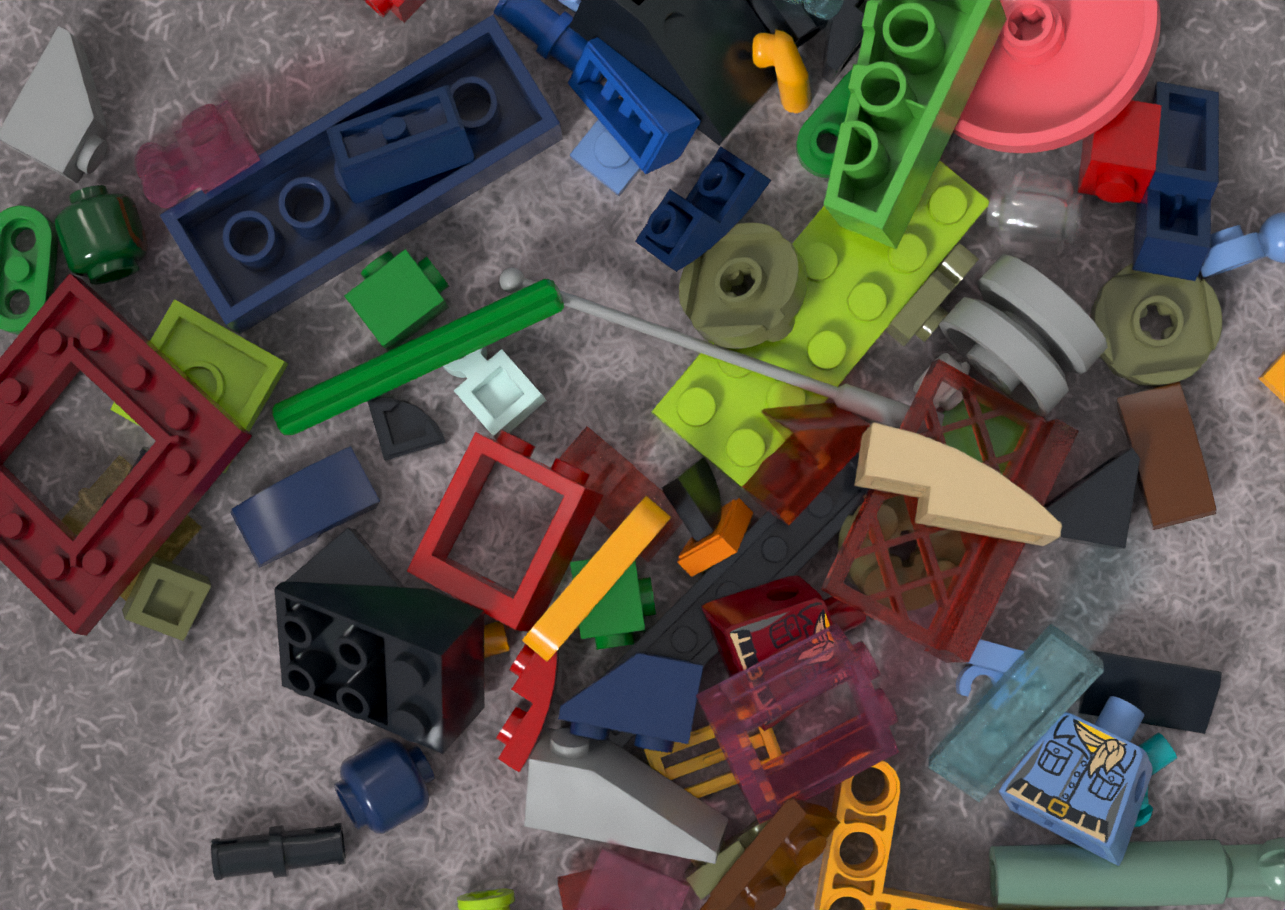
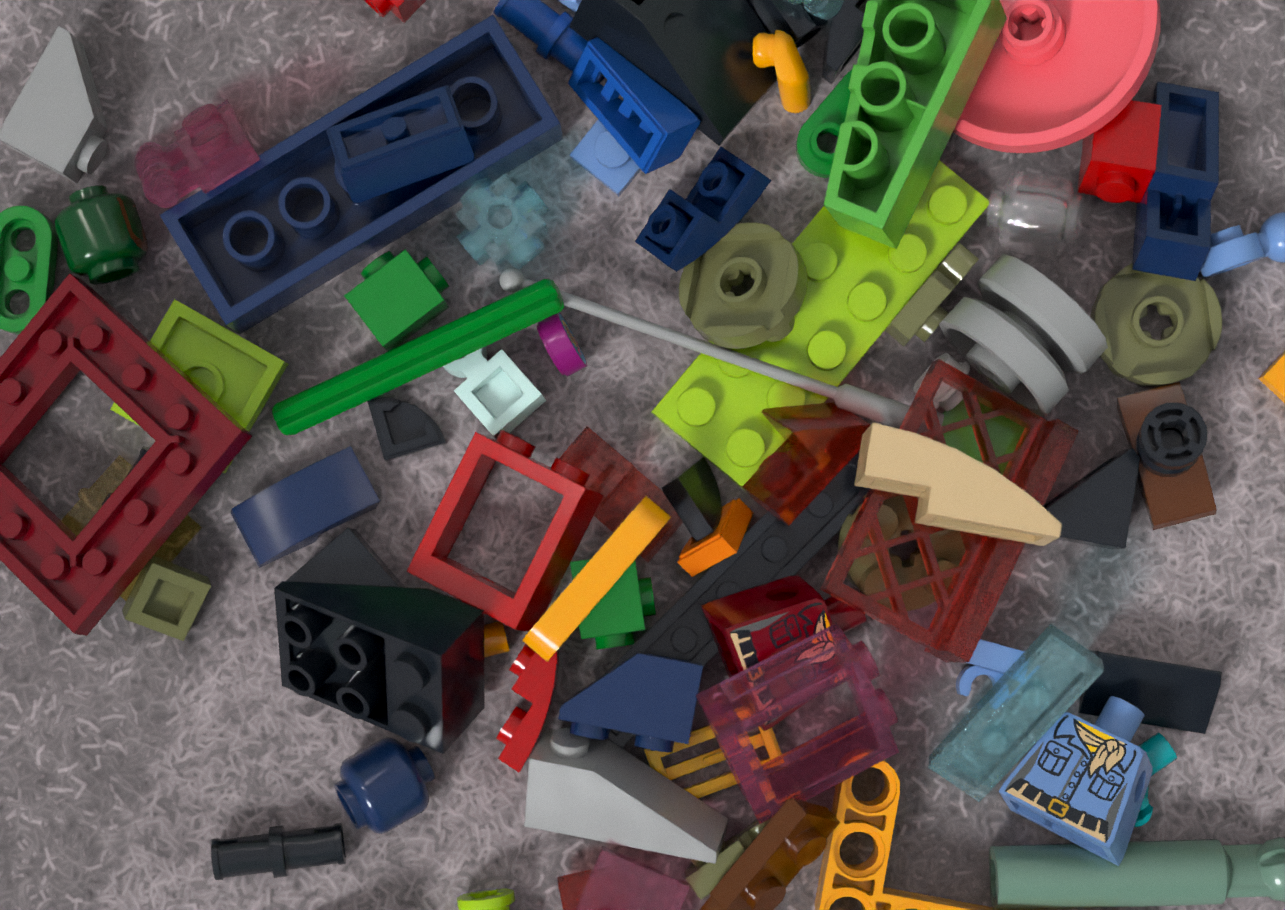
none -> clear light blue brick [455,174,549,273]
none -> magenta tile [536,312,588,377]
none -> black wheel [1136,403,1207,477]

